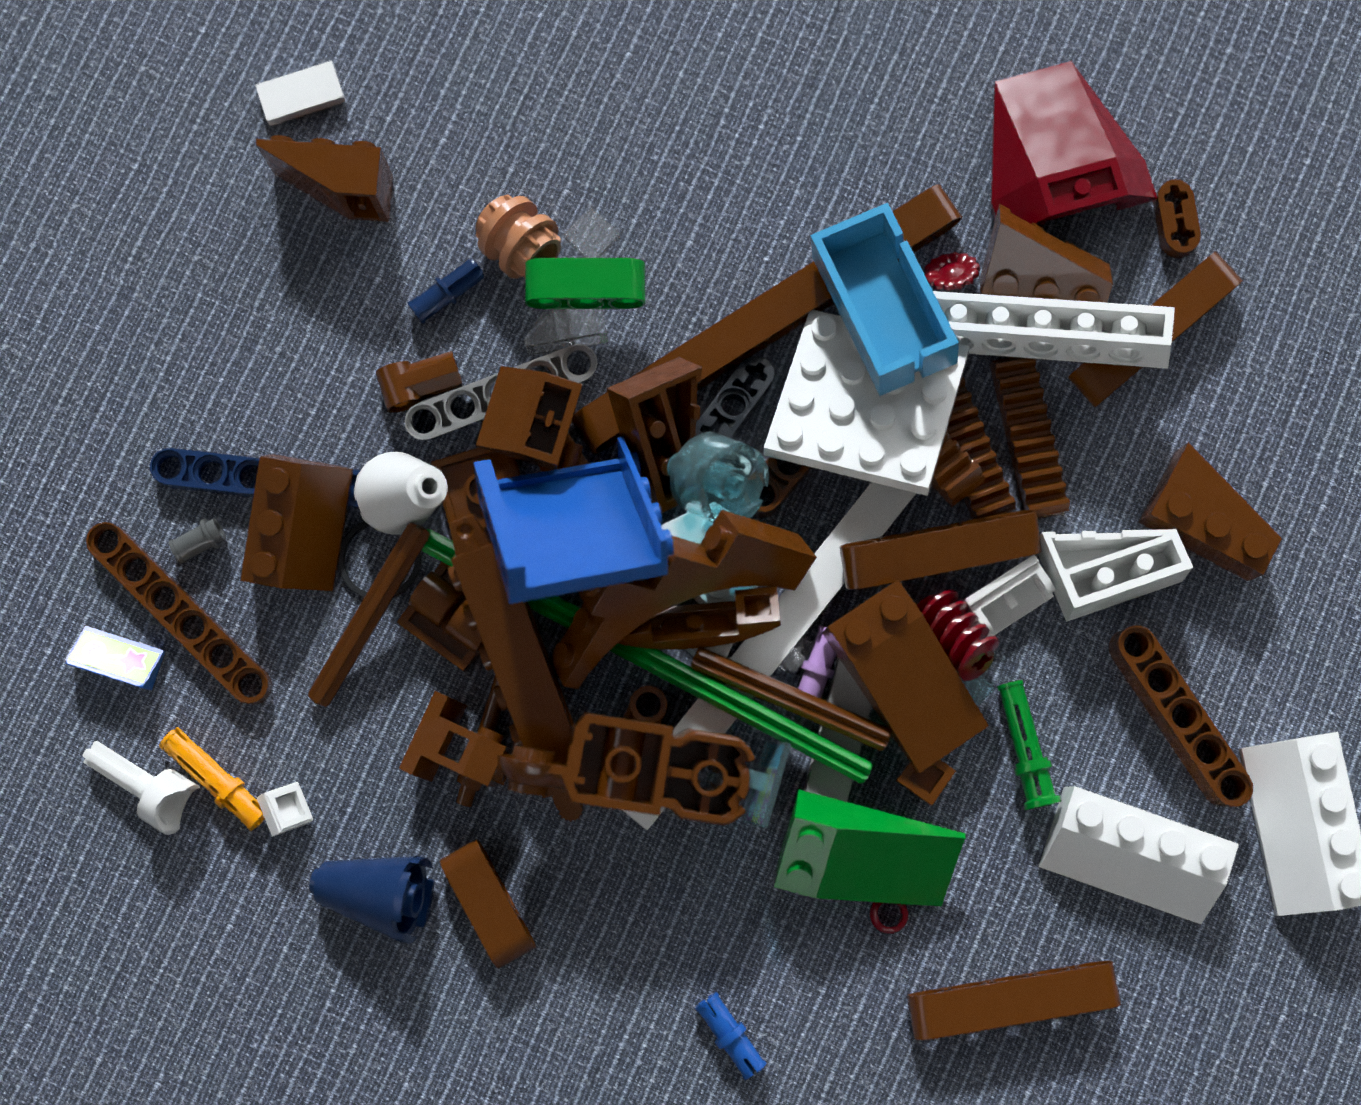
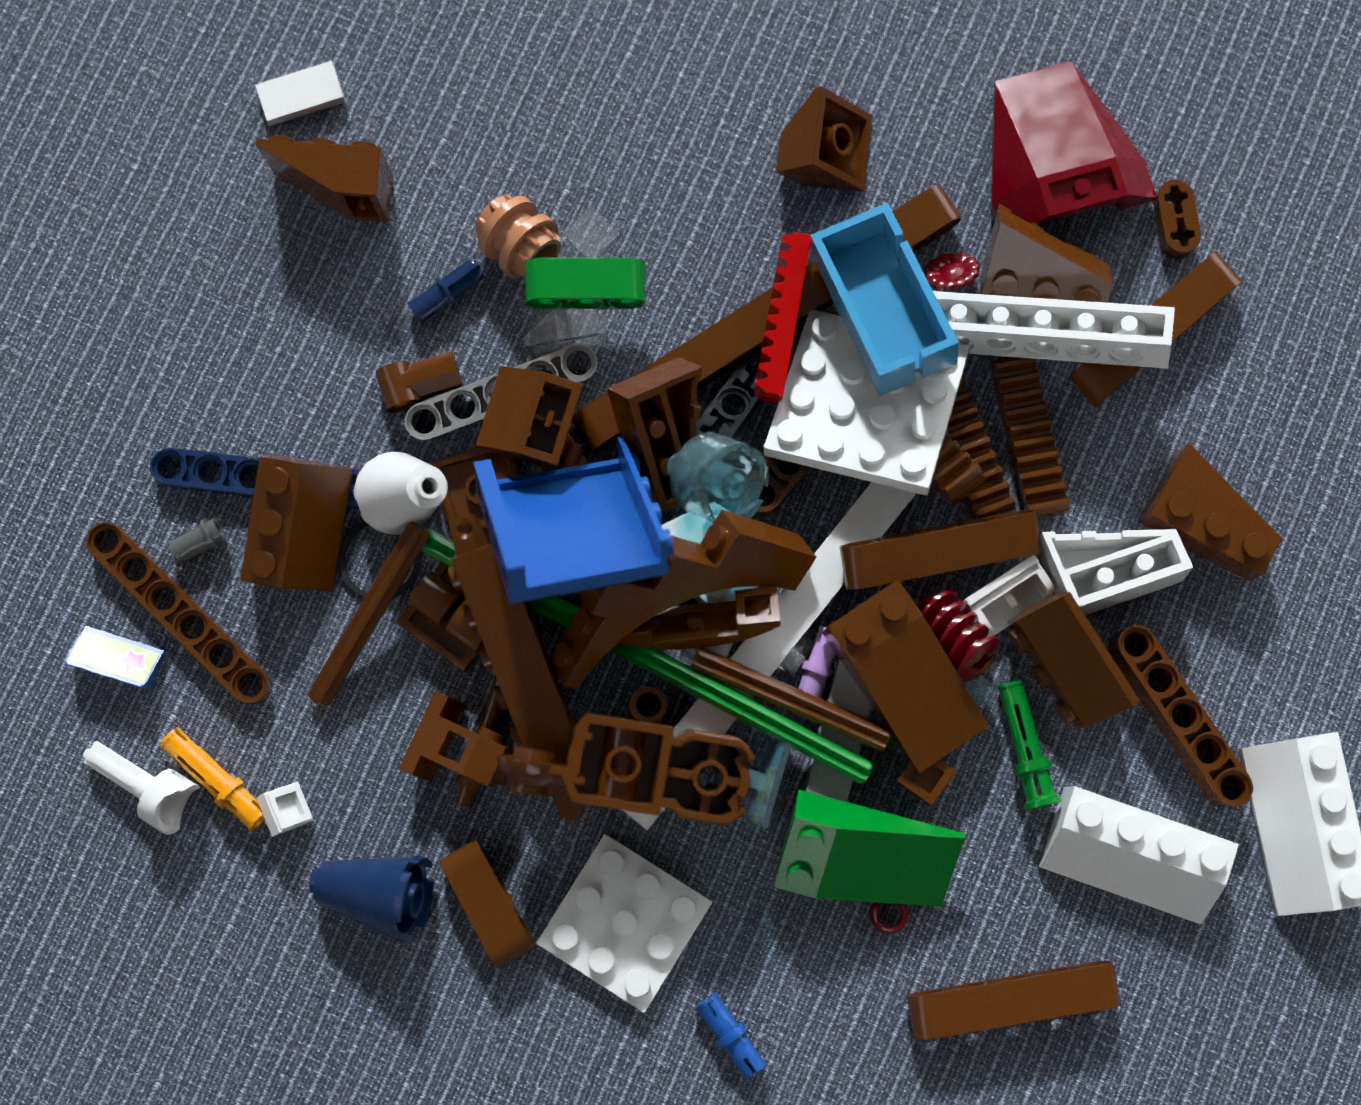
none -> white plate [536,834,712,1013]
none -> red gear [753,232,811,404]
none -> reddish brown slope [776,86,873,192]
none -> reddish brown slope [1007,592,1140,728]

